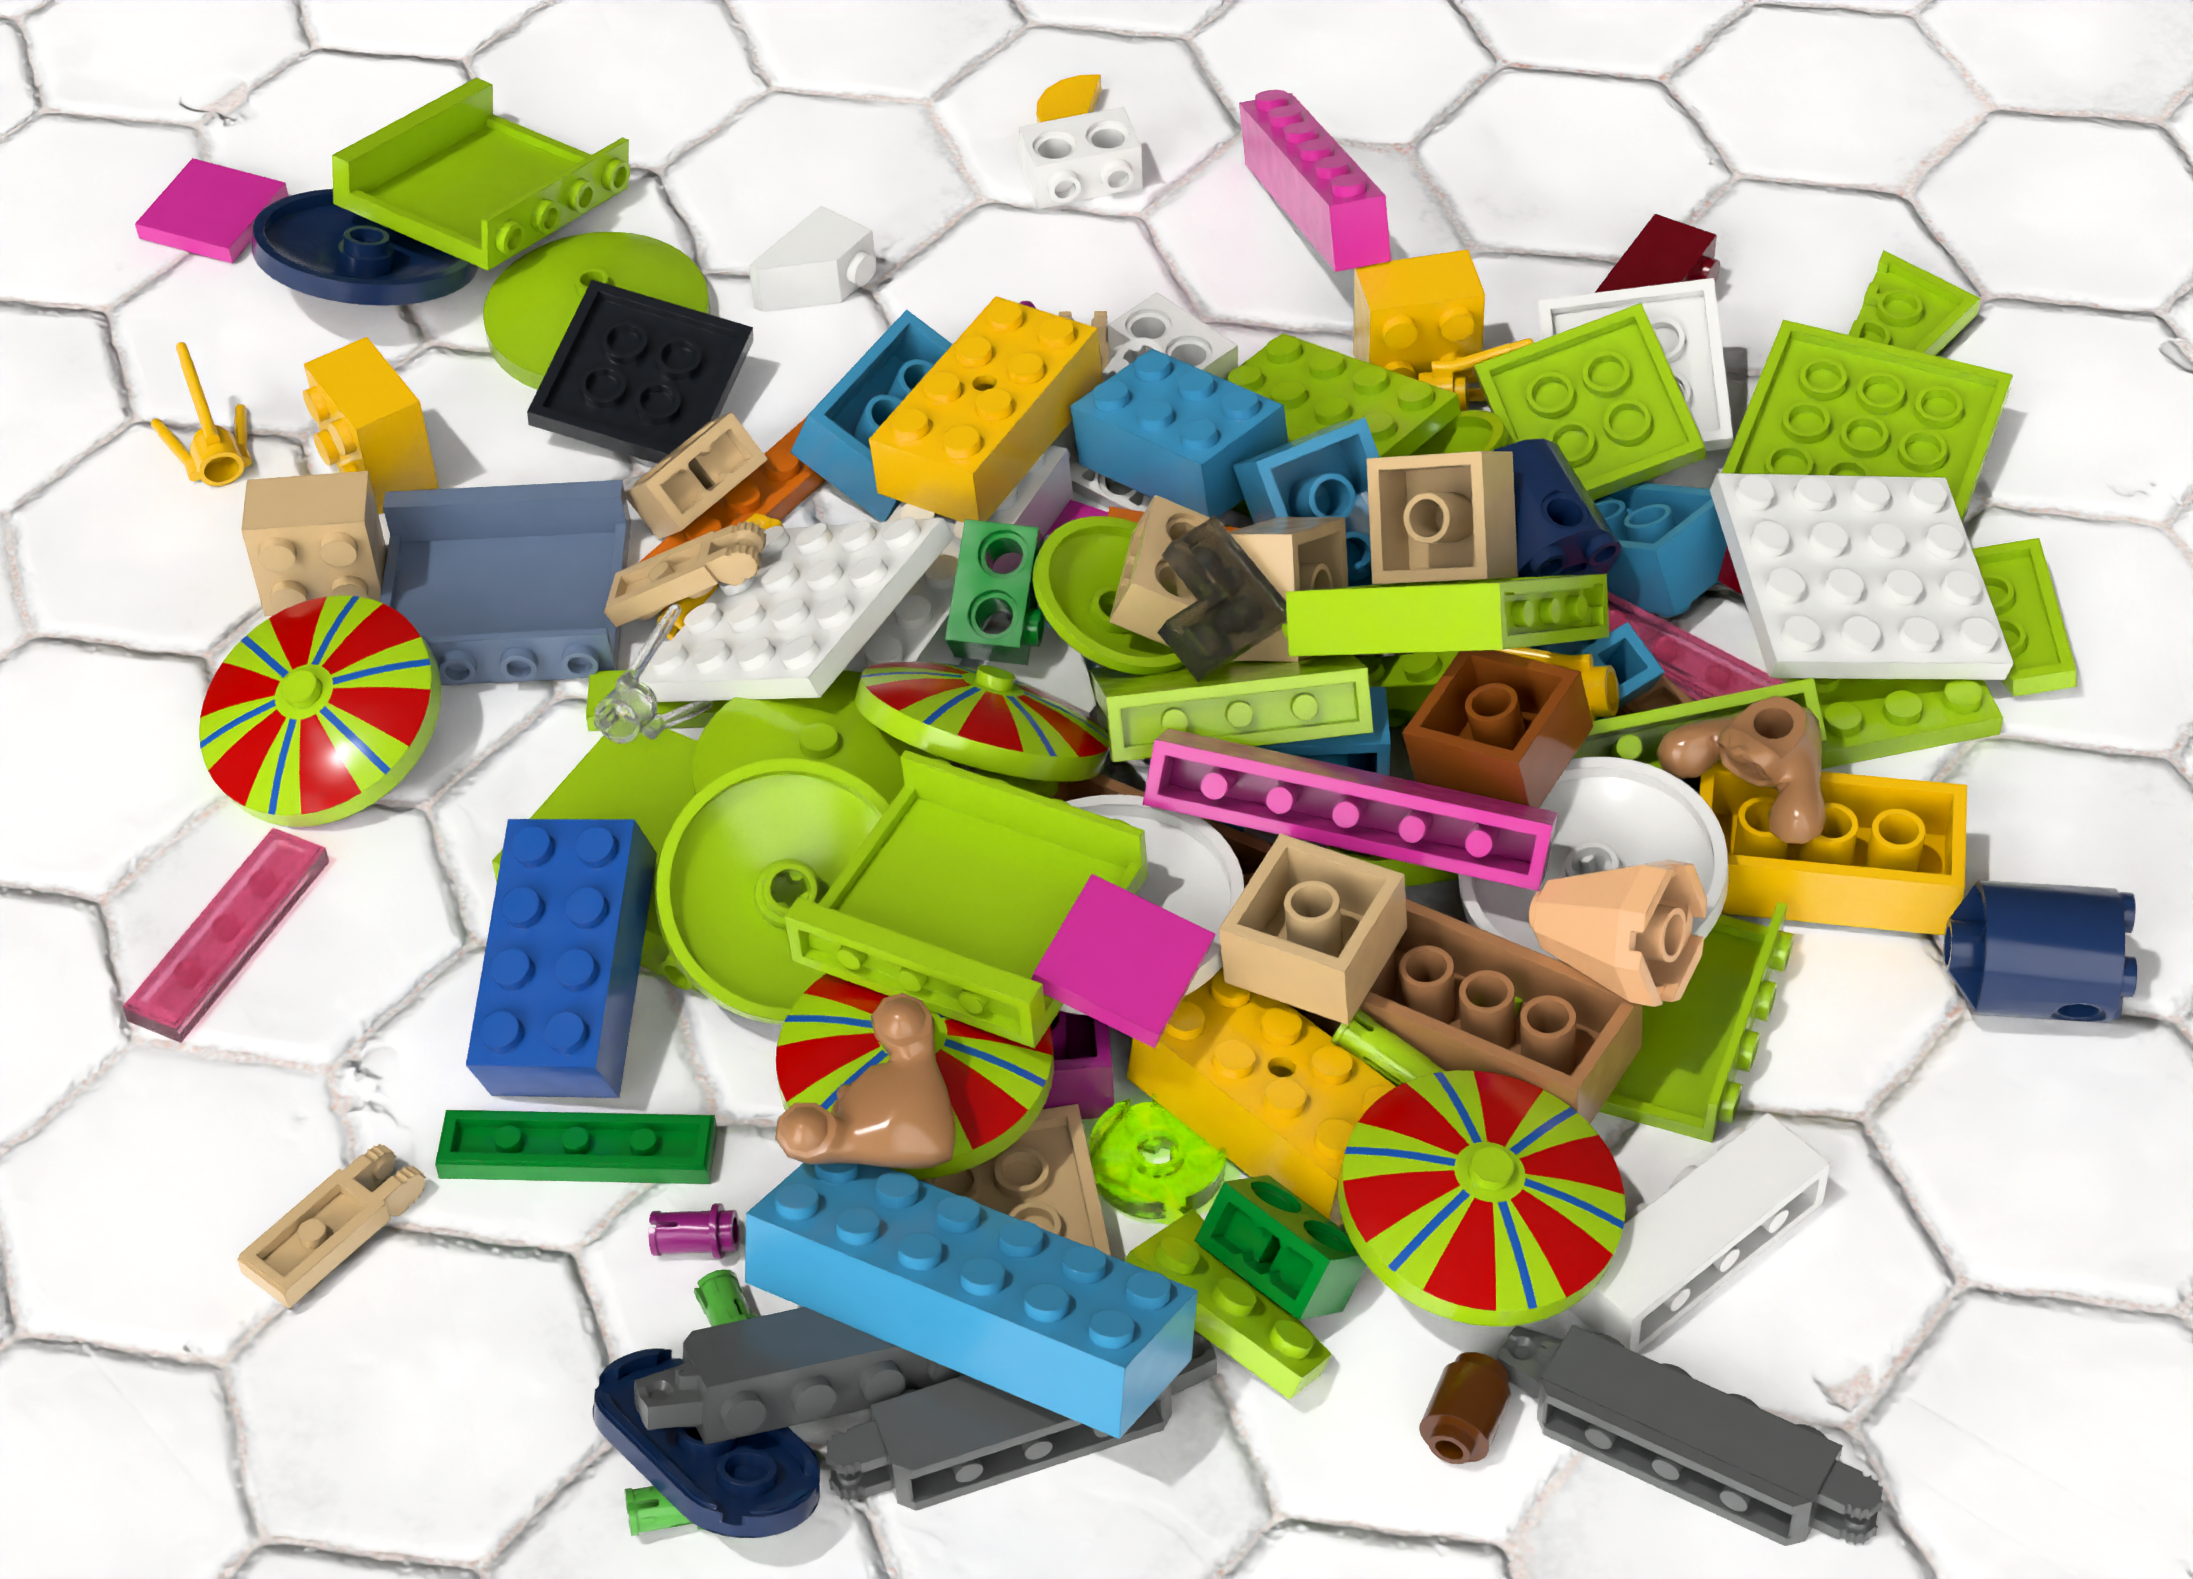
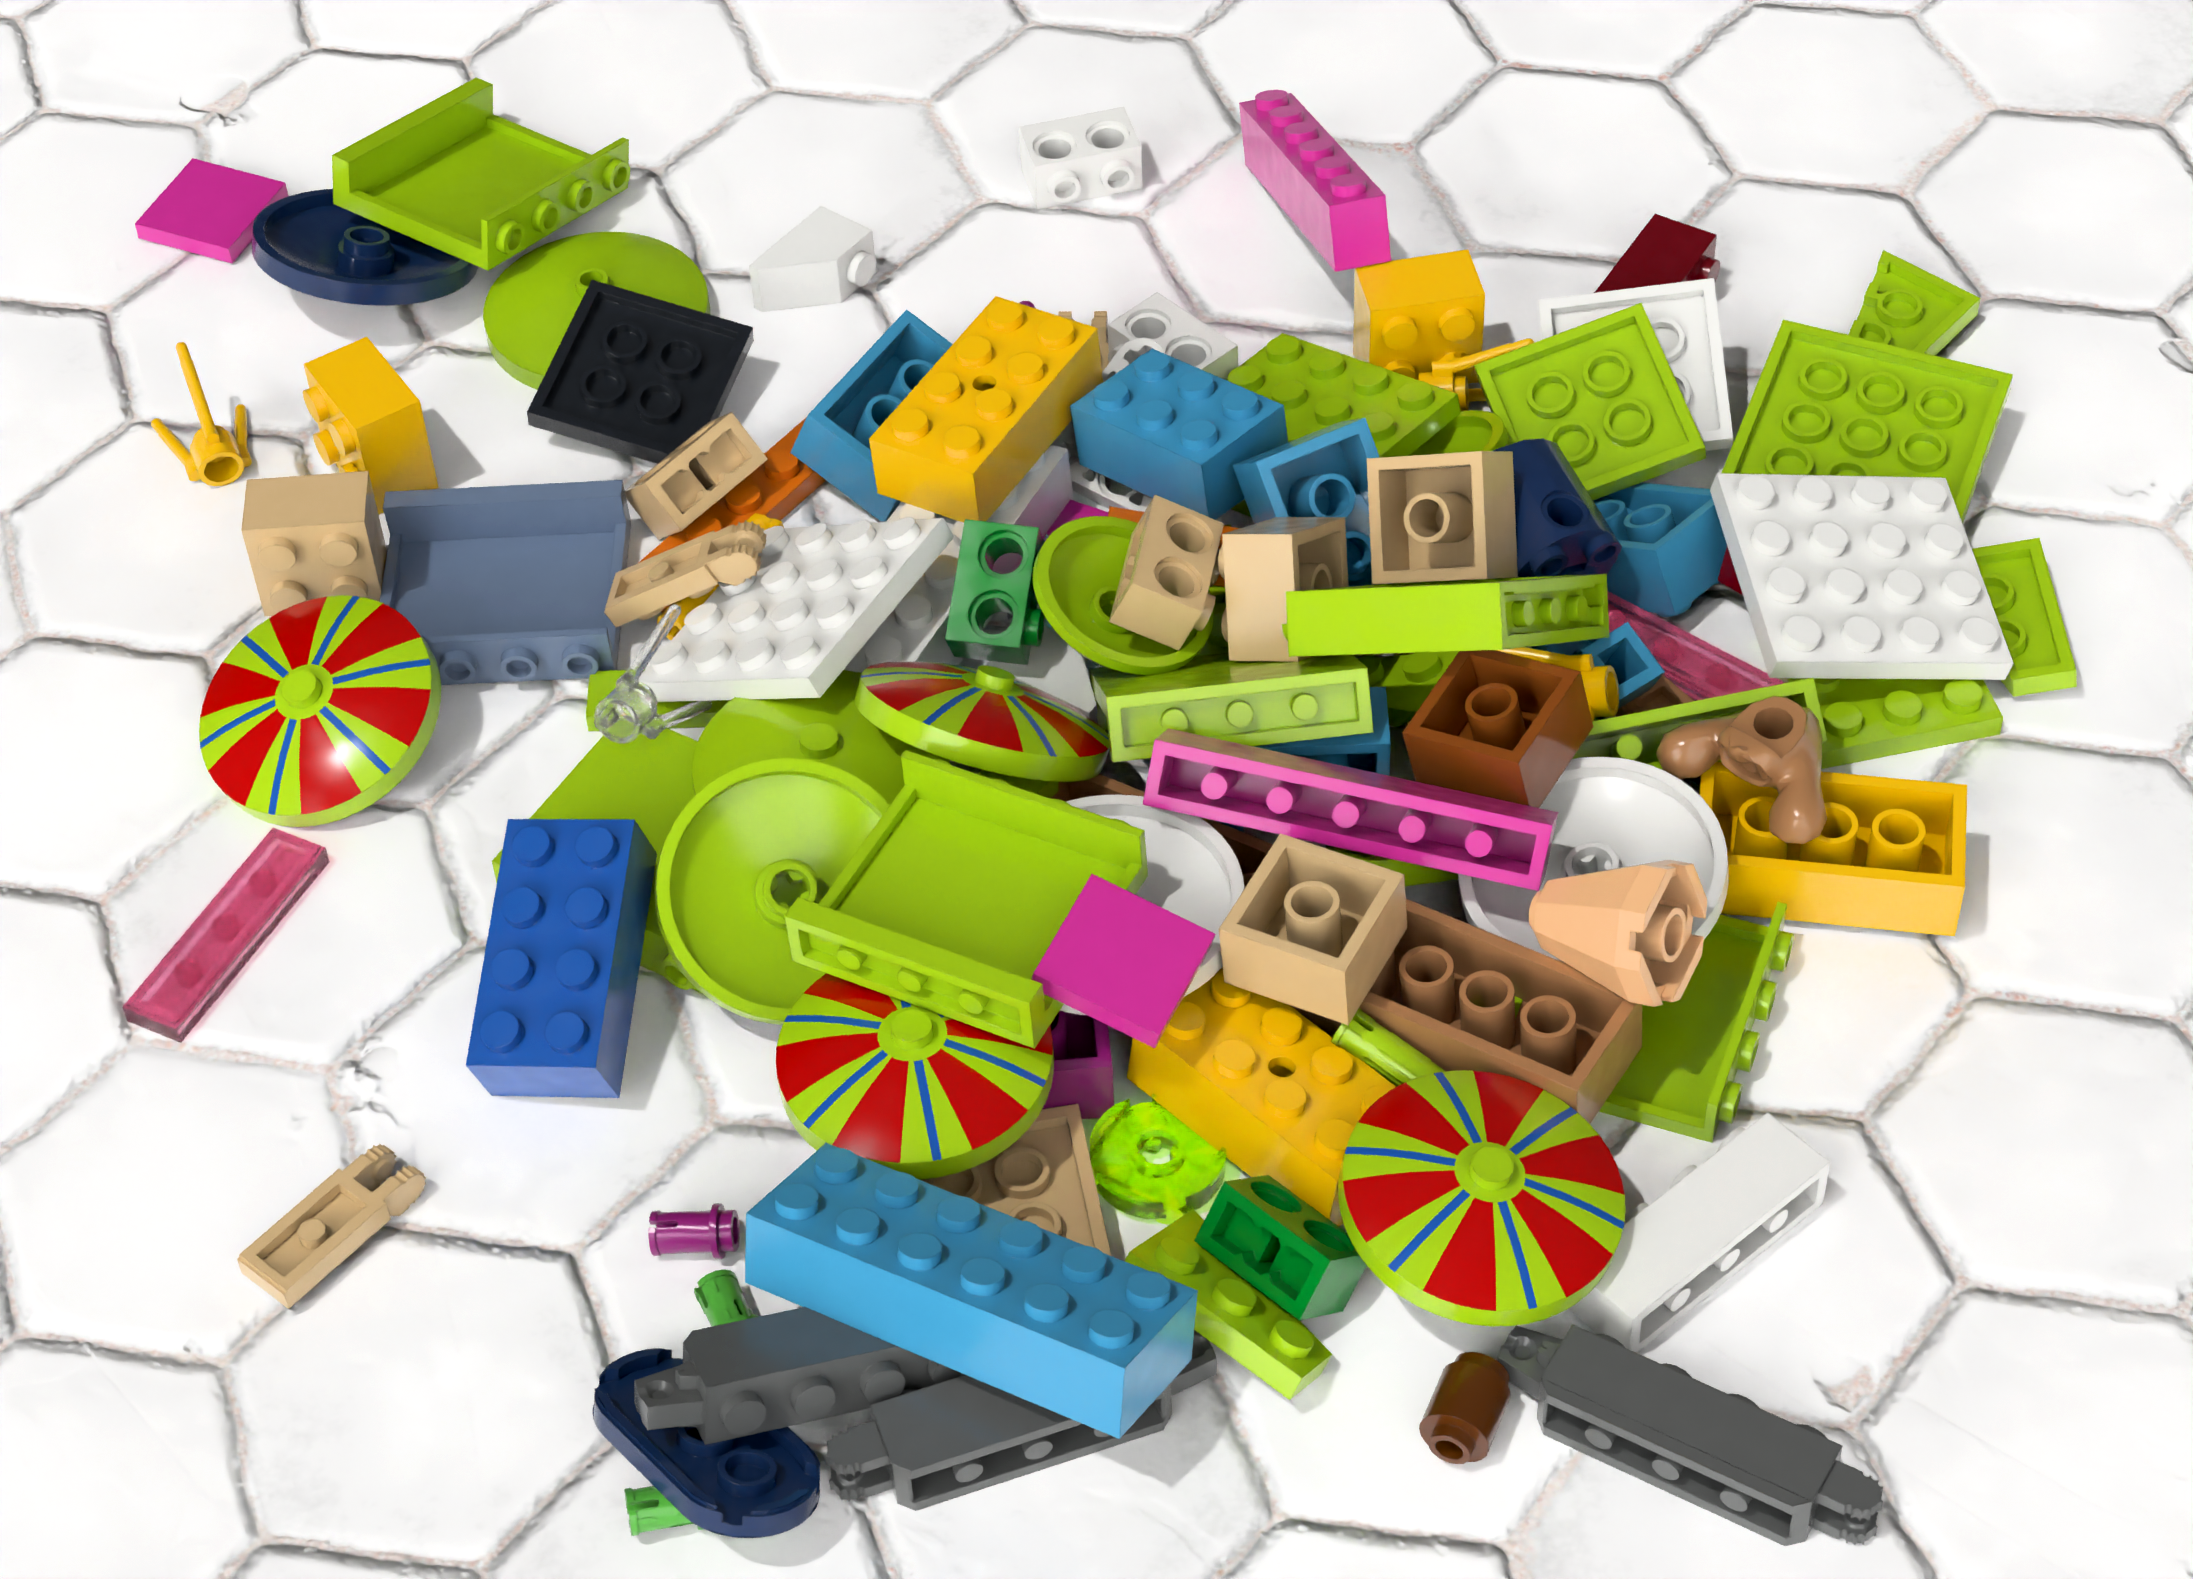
green tile [435,1110,718,1184] -> none
medium nougat head [775,993,956,1169] -> none
yellow tile [1036,74,1102,123] -> none
clear smoke plate [1157,516,1287,682] -> none
dark blue cylinder [1943,880,2137,1023] -> none

